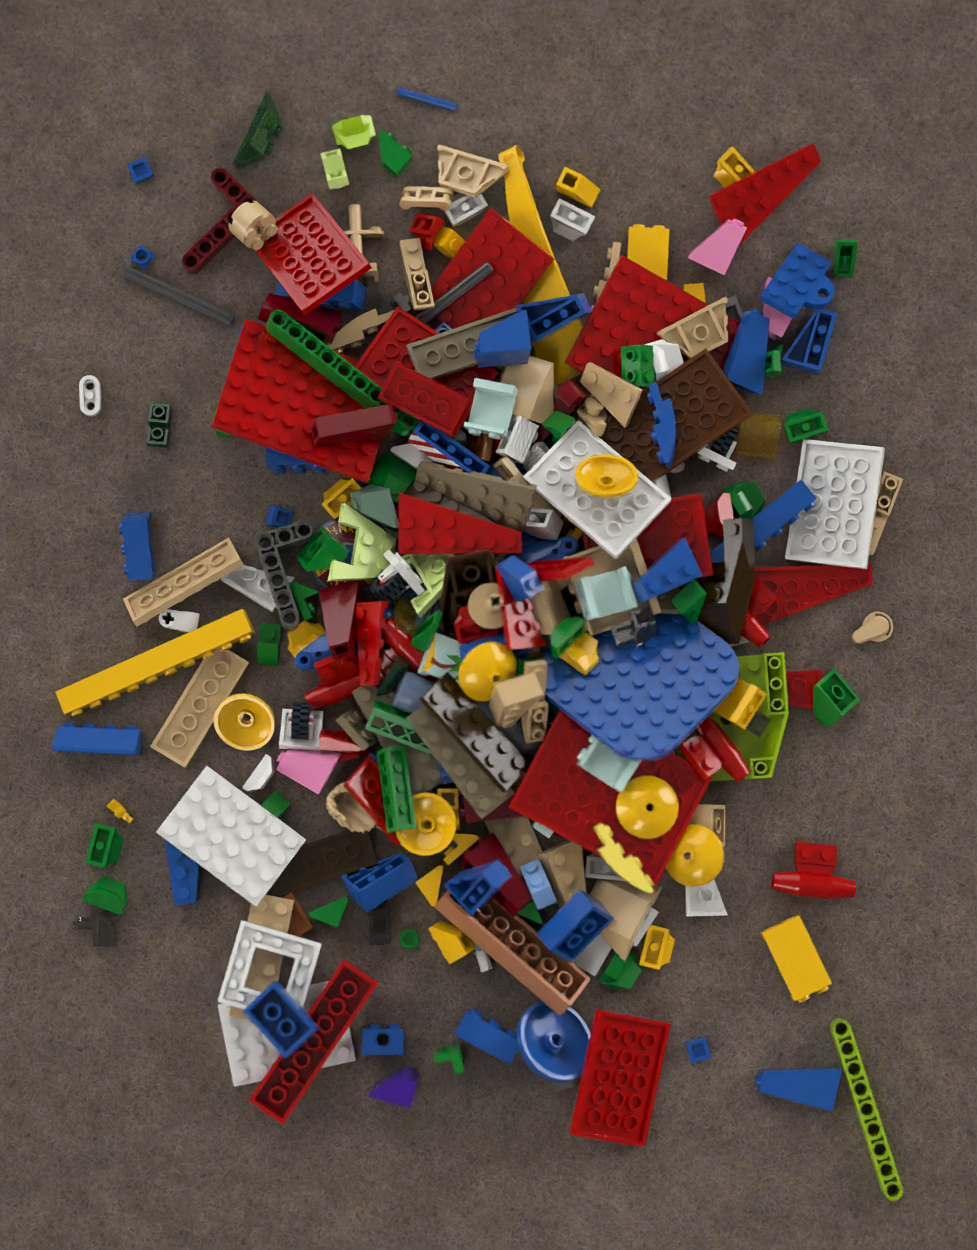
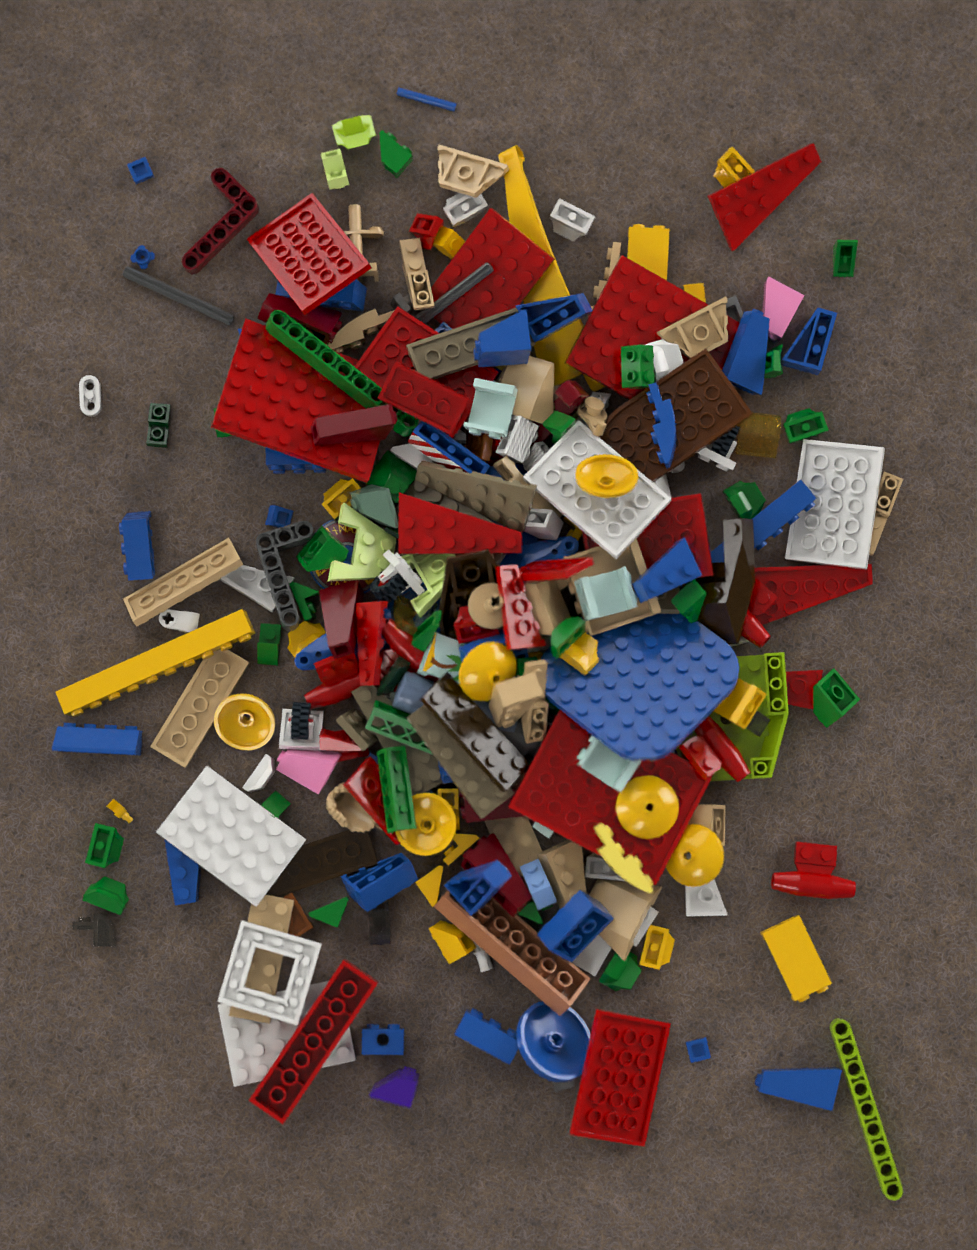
tan brick [229,201,278,250] -> none
clear green wedge [233,91,283,170] -> none
blue brick [243,981,320,1058] -> none
tan plate [399,186,454,211] -> none
green tile [399,928,420,949] -> none
green fence [434,1043,465,1074] -> none
blue slope [496,555,544,602] -> none
yellow slope [556,167,600,208] -> none
tan wing [580,362,642,428] -> none
clear smoke brick [610,606,656,648] -> none
bright pink slope [688,219,747,275] -> none
red slope [704,493,734,538] -> none
blue plate [759,243,834,319] -> none
tan piece [851,611,893,644] -> none

